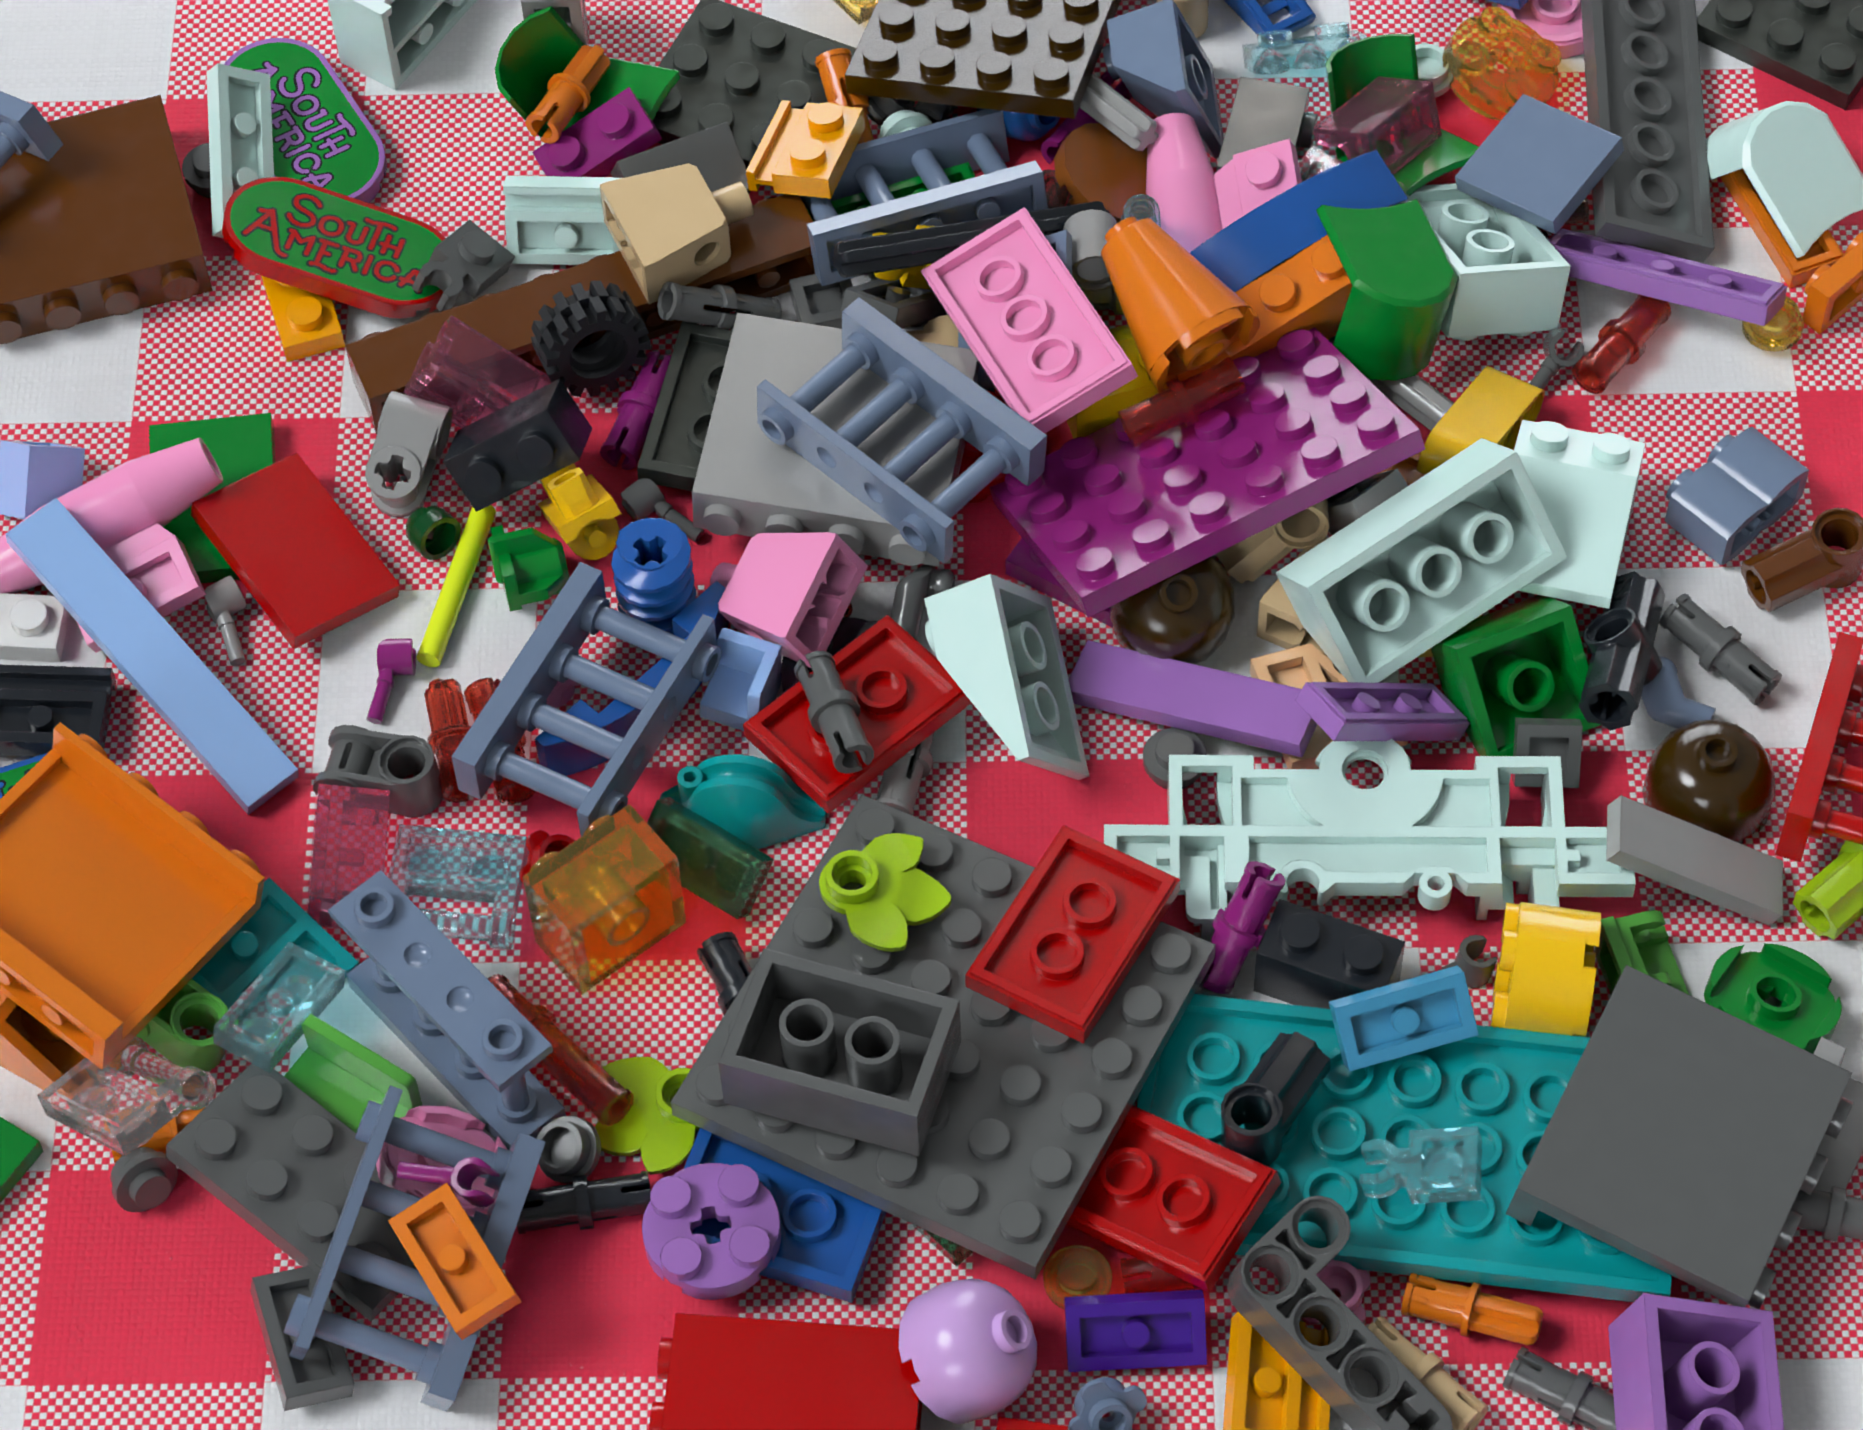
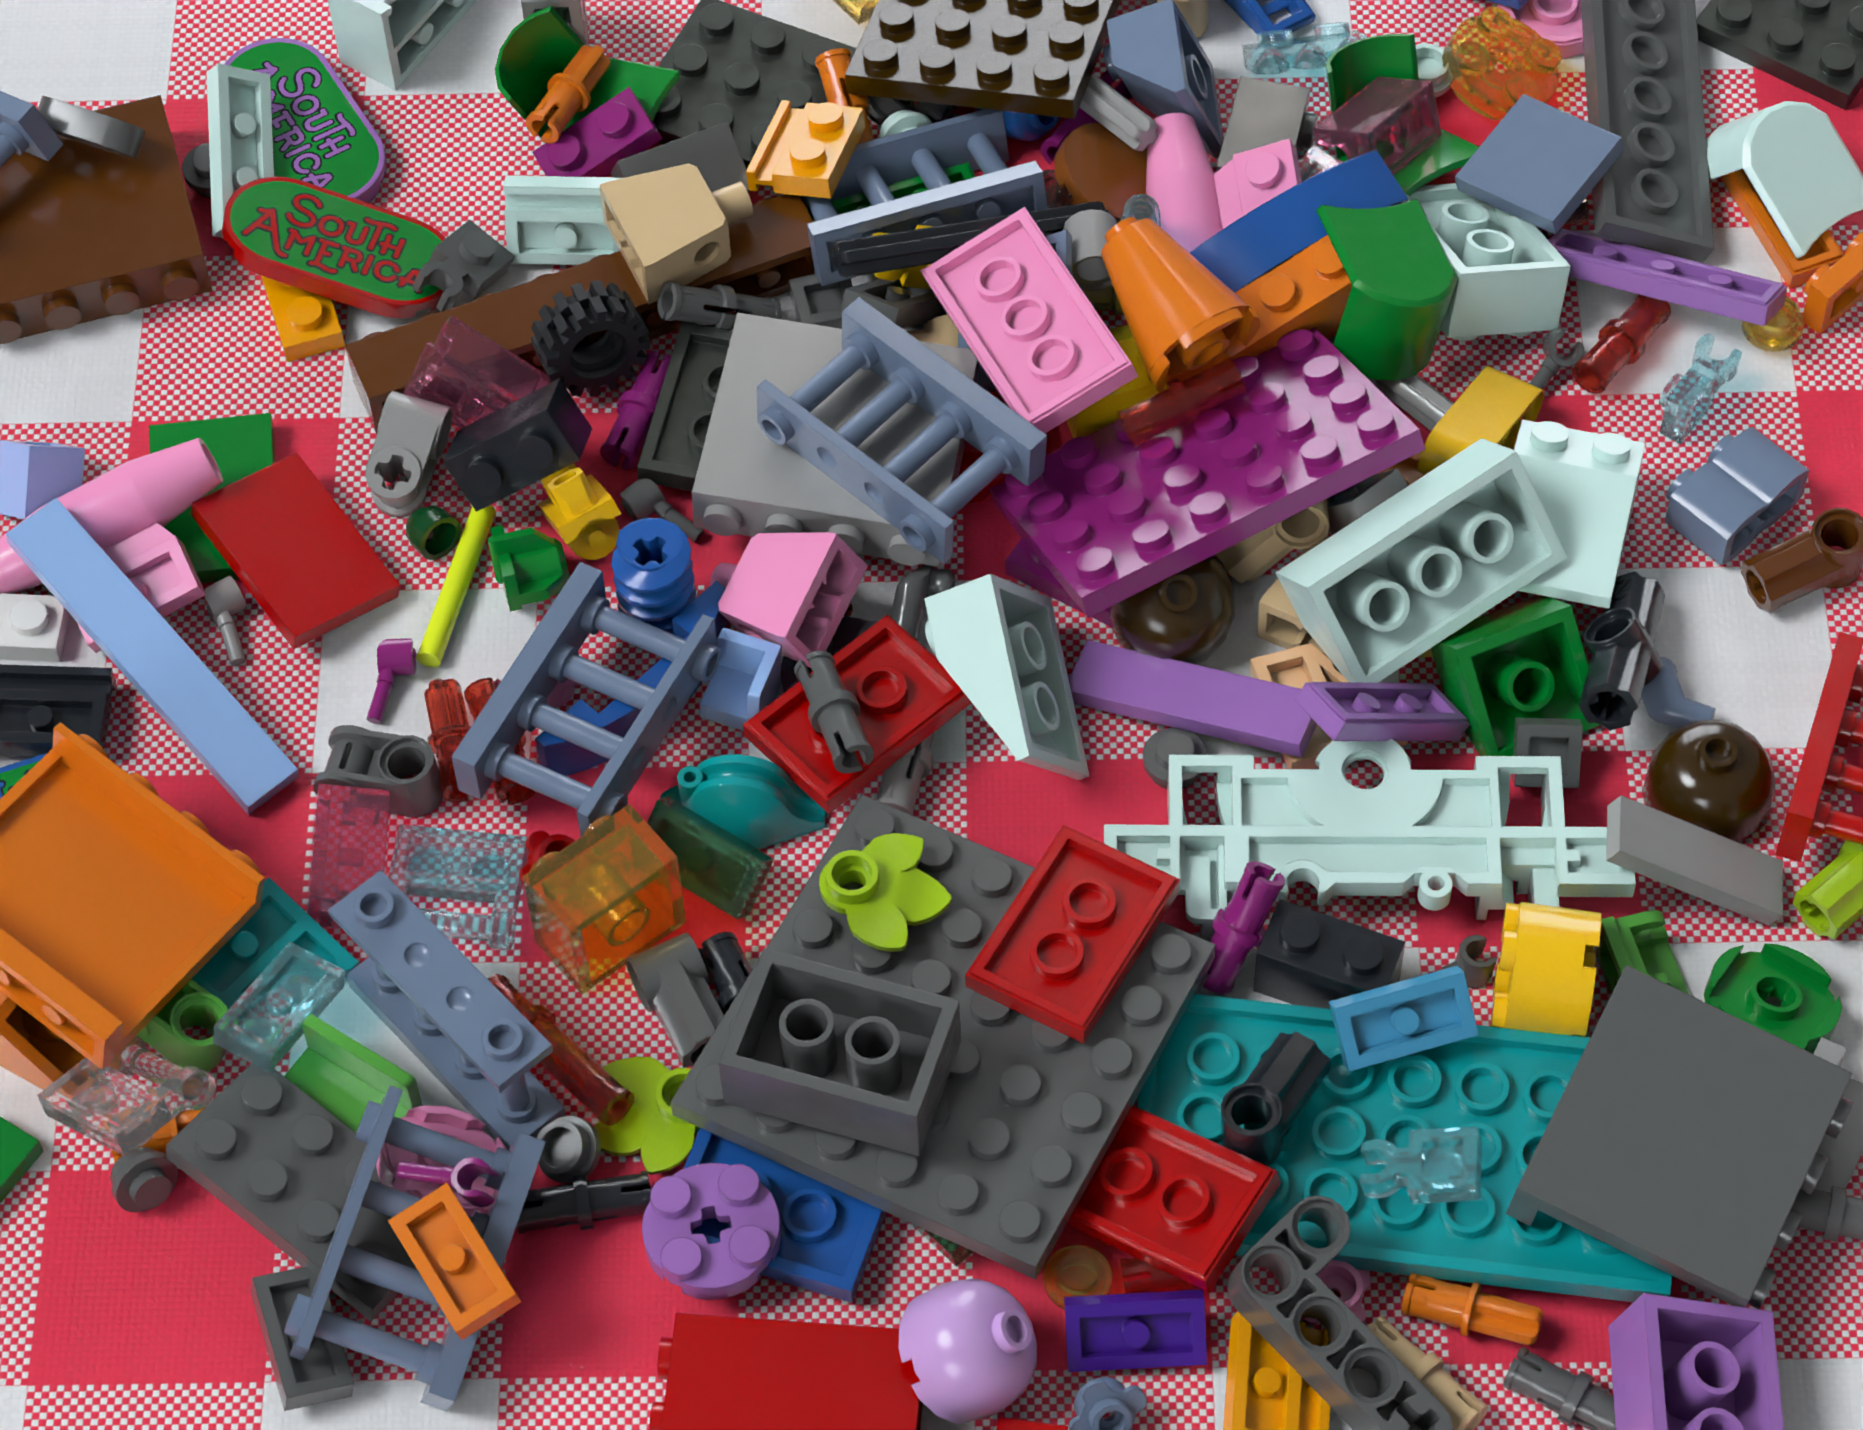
dark grey pin [1659,593,1782,706] -> none
none -> dark grey beam [37,96,146,159]
none -> dark grey piece [625,932,724,1068]
none -> clear light blue plate [1659,333,1742,445]

